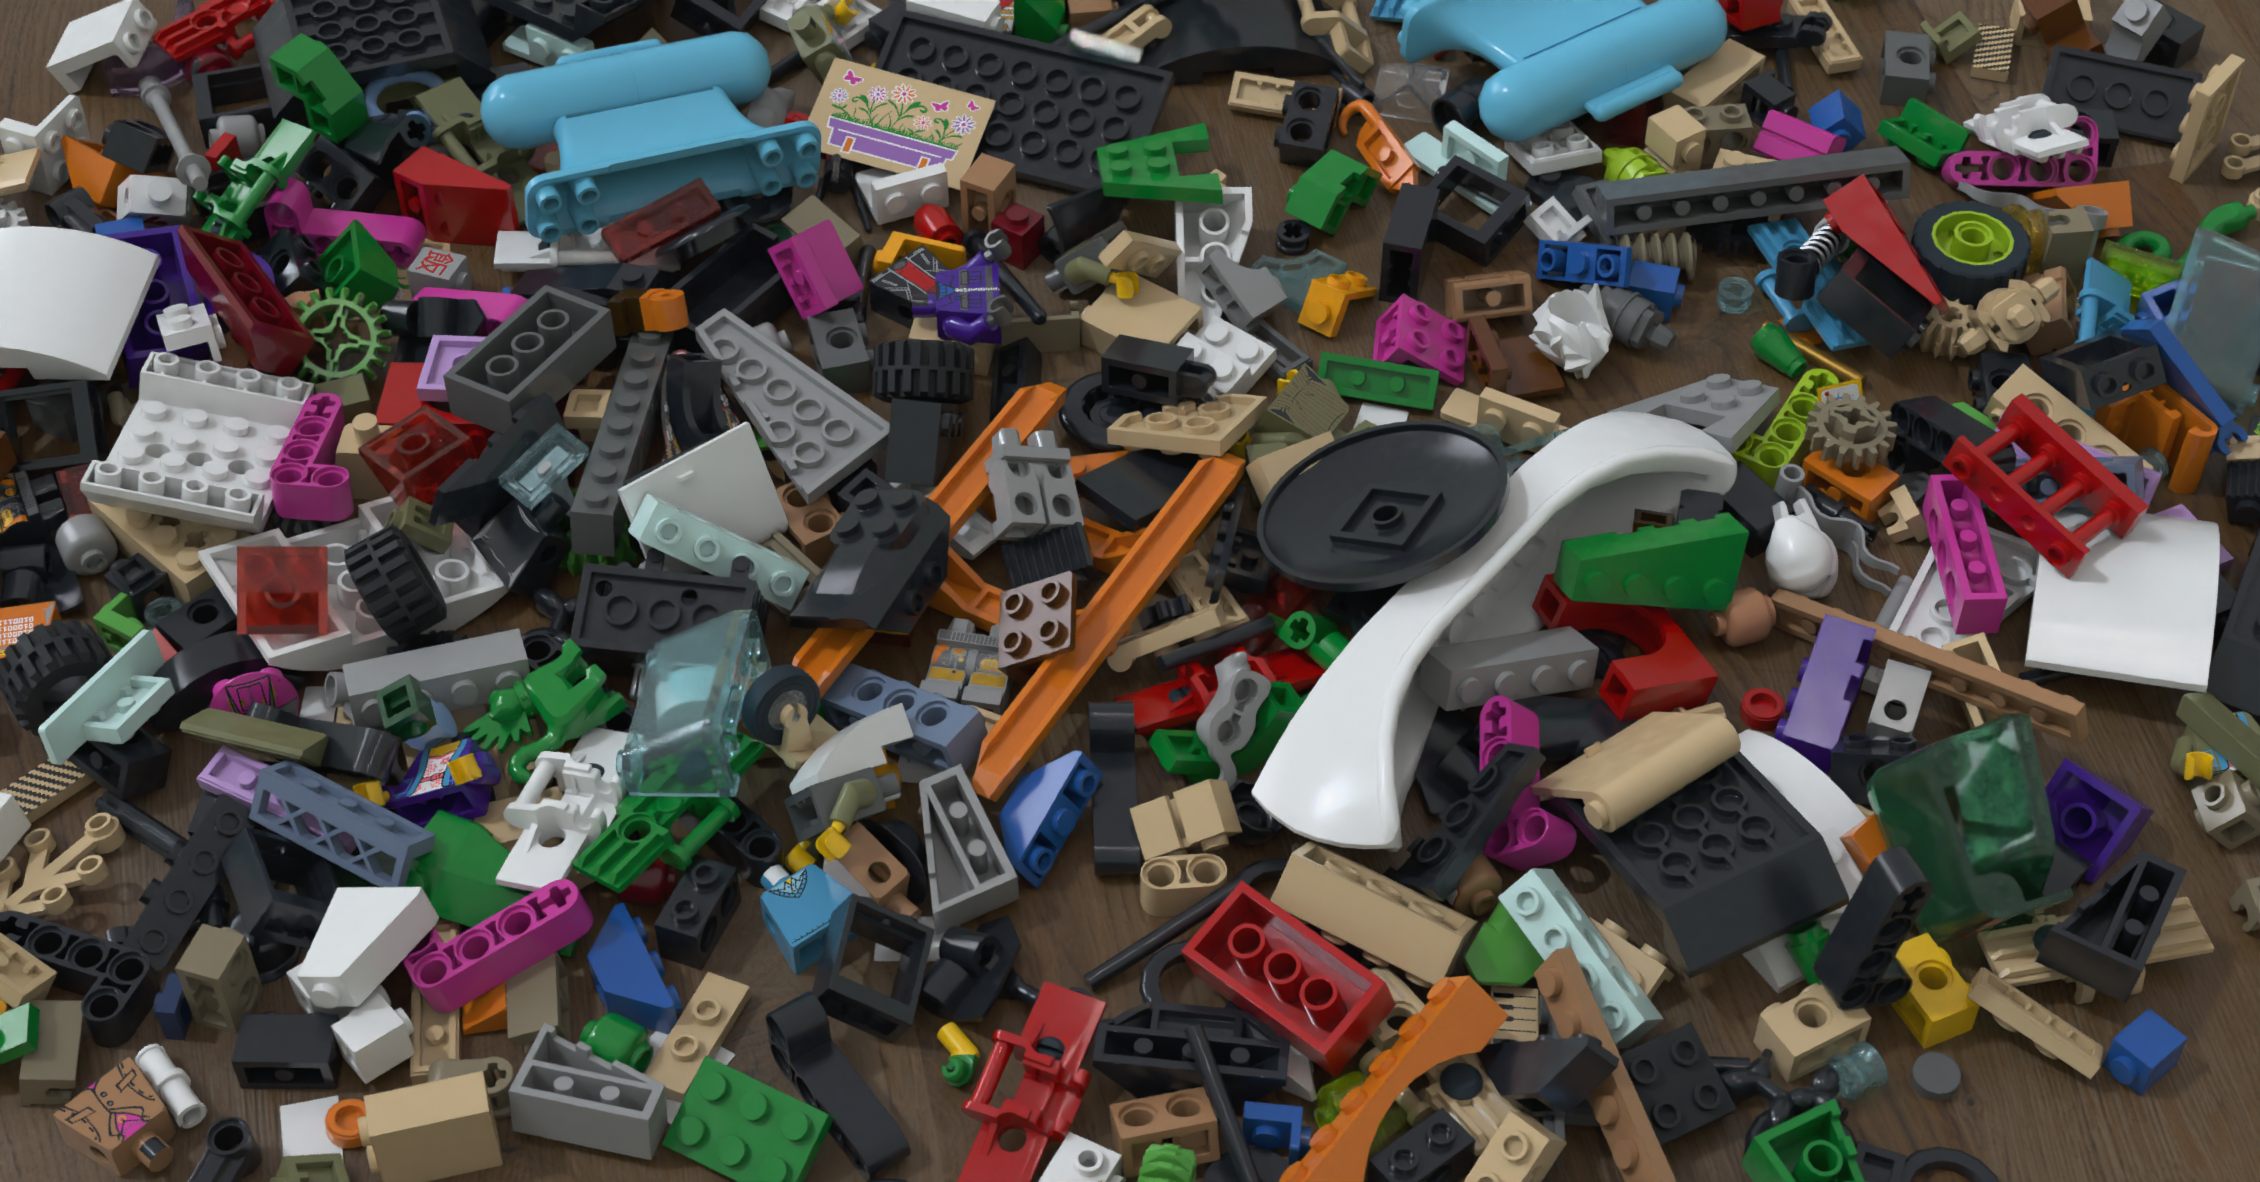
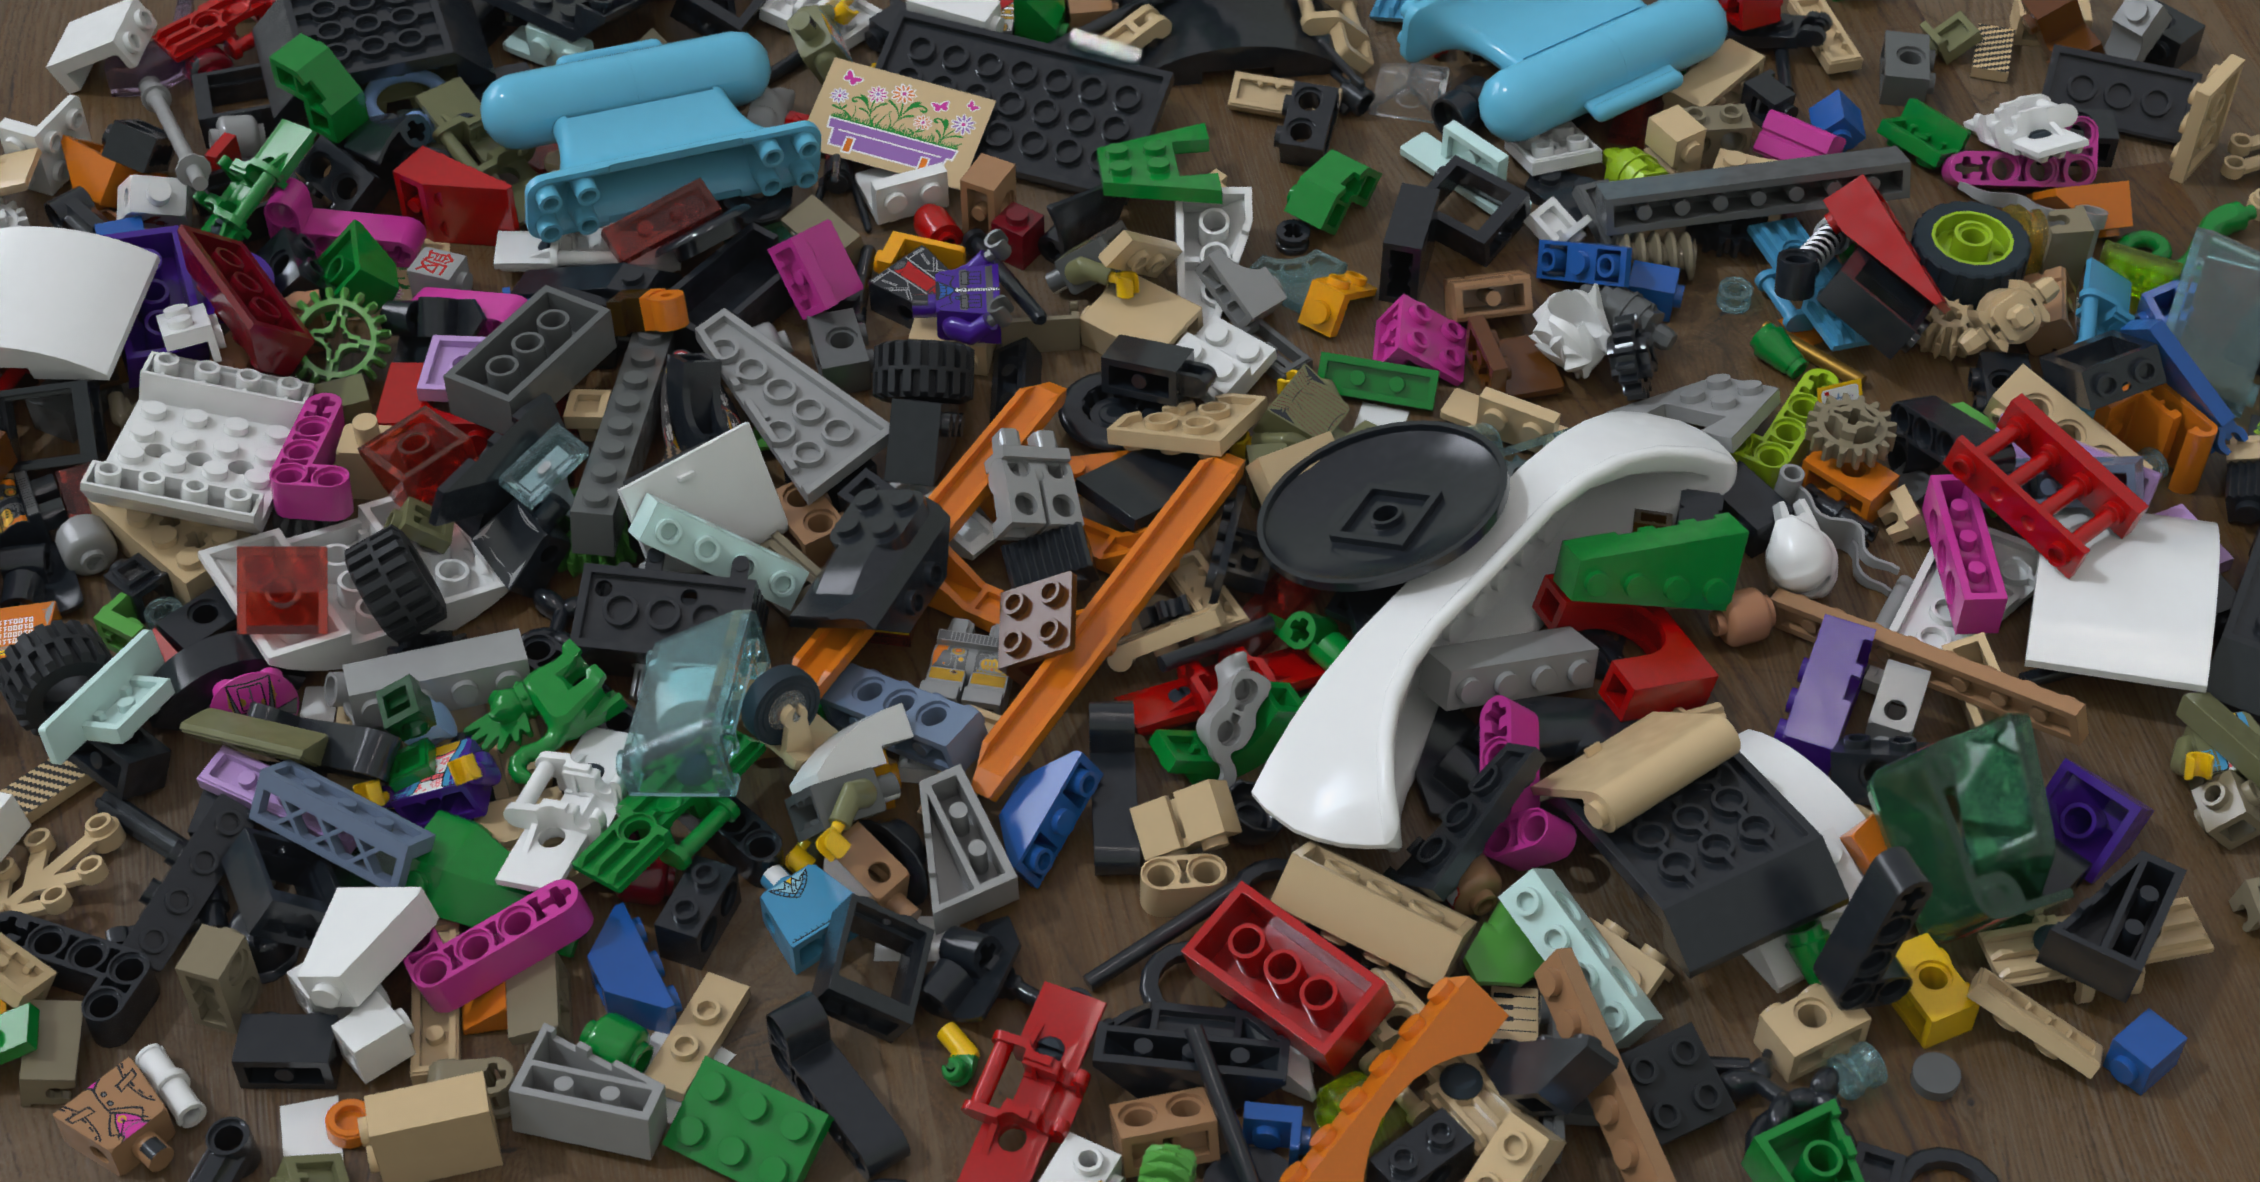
dark blue plate [153,973,193,1040] -> none
orange plate [1338,99,1422,195] -> none
red tile [1739,688,1785,731] -> none
none -> green tile [389,737,436,792]
none -> black gear [1607,313,1658,401]

